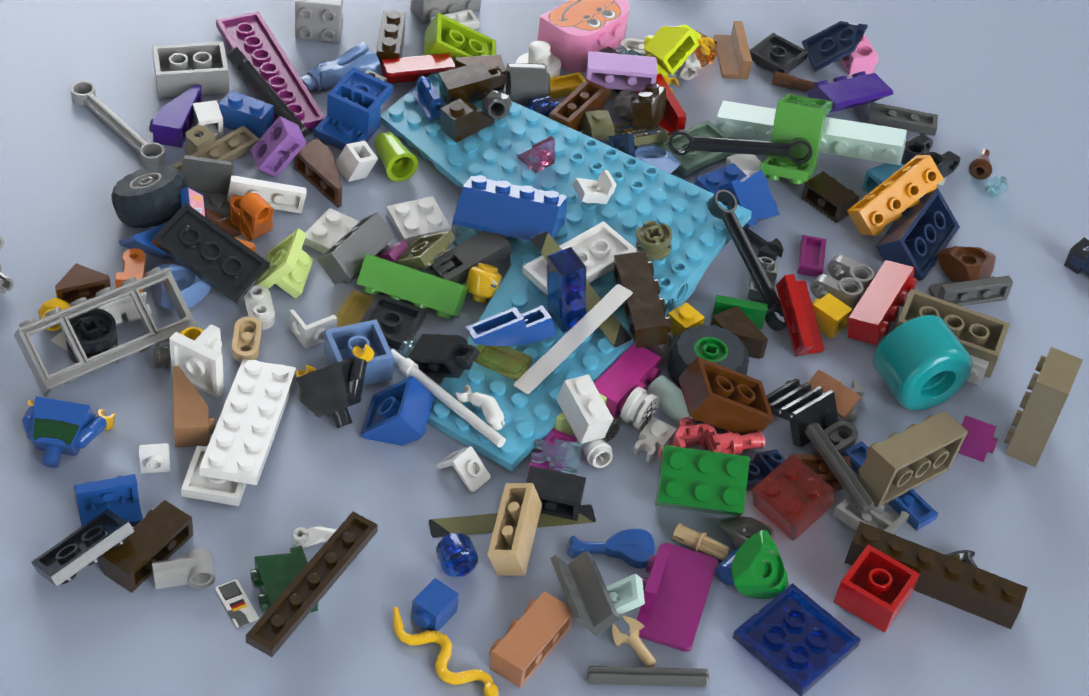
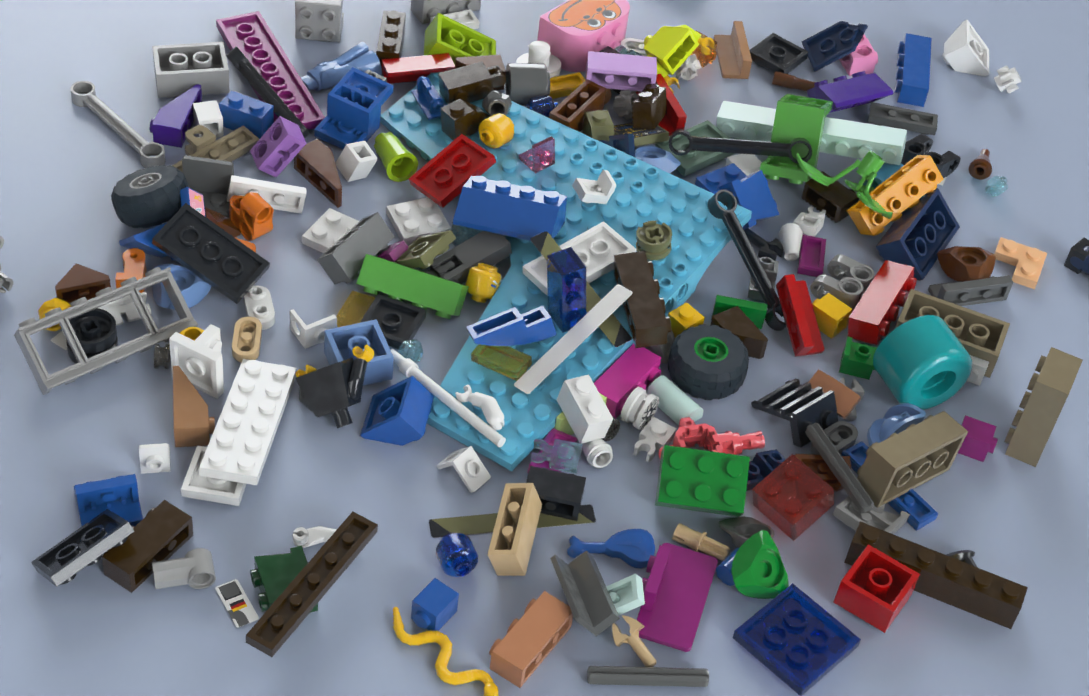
blue torso [22,396,115,468] -> none
yellowish green bracket [255,228,314,299] -> none
black brick [407,334,480,378] -> none
reddish brown brick [678,356,774,436] -> none
none -> red plate [409,134,496,208]
none -> yellow head [479,113,514,149]
none -> white cone [778,223,803,261]
none -> white plate [793,206,826,237]
none -> bright green plant [796,150,892,219]
none -> green brick [839,337,877,380]
none -> medium blue hat [867,403,926,446]
none -> blue brick [894,33,932,107]
none -> white slope [942,20,989,77]
none -> white gear [994,66,1022,93]
none -> light nougat plate [994,237,1047,290]

